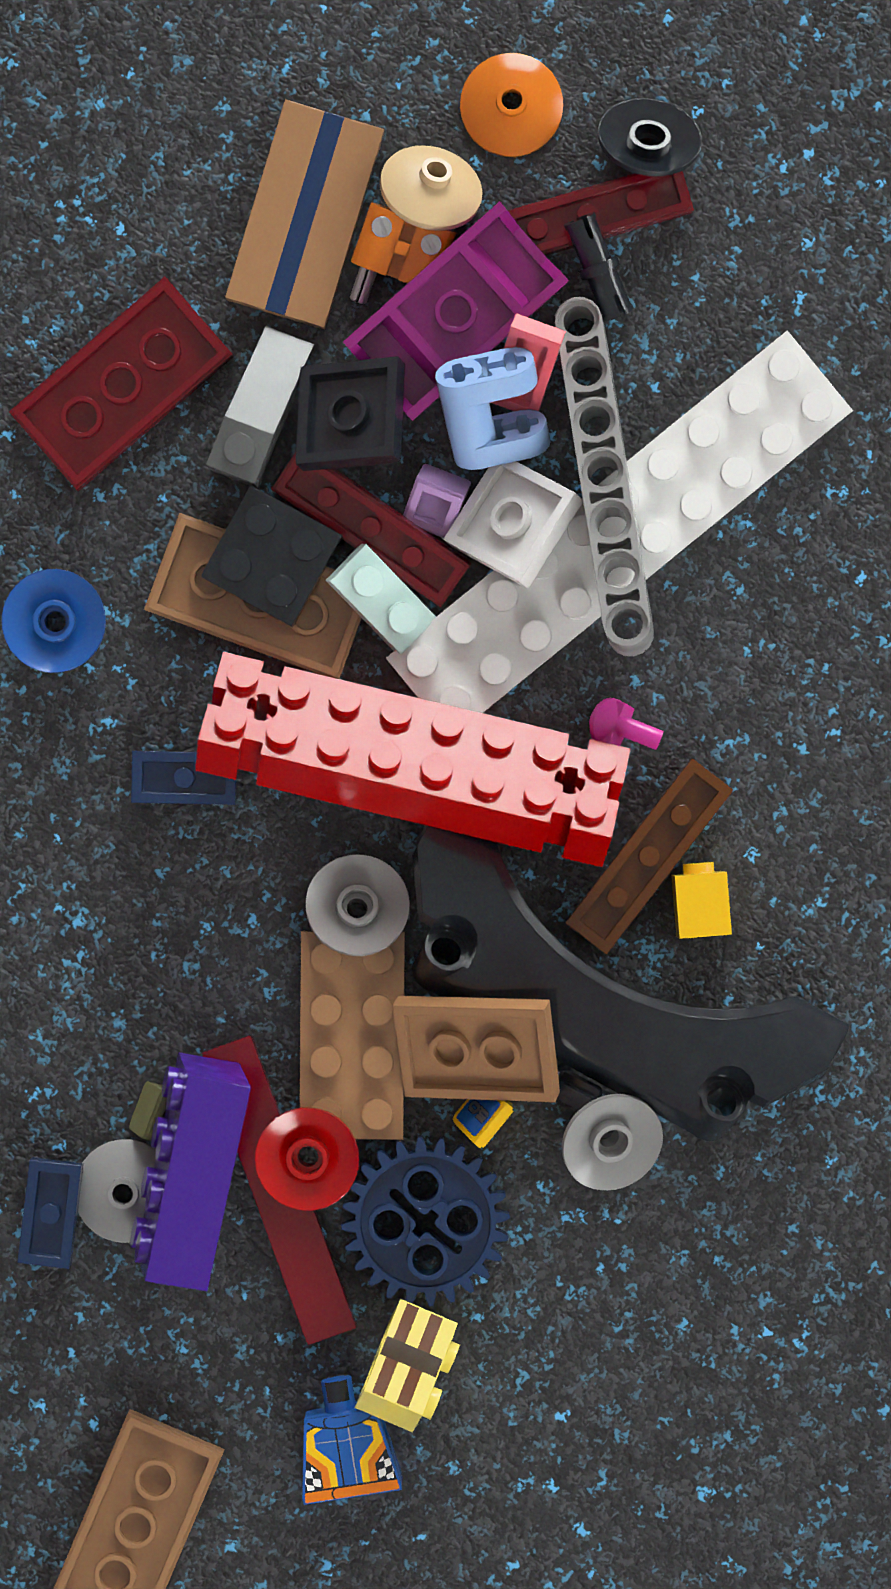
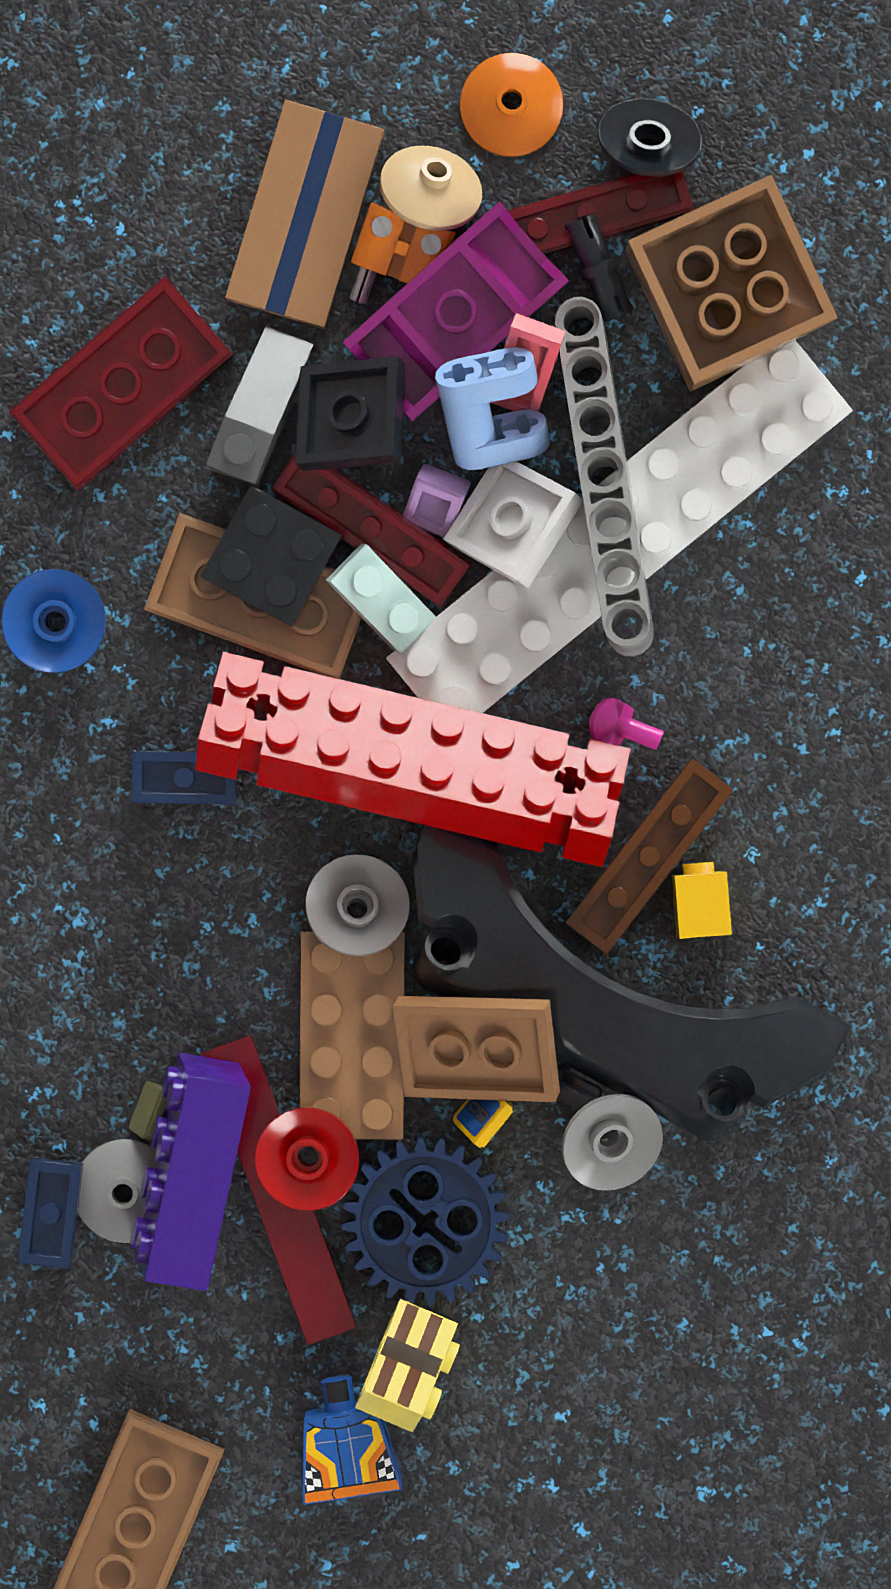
none -> medium nougat slope [625,174,838,391]

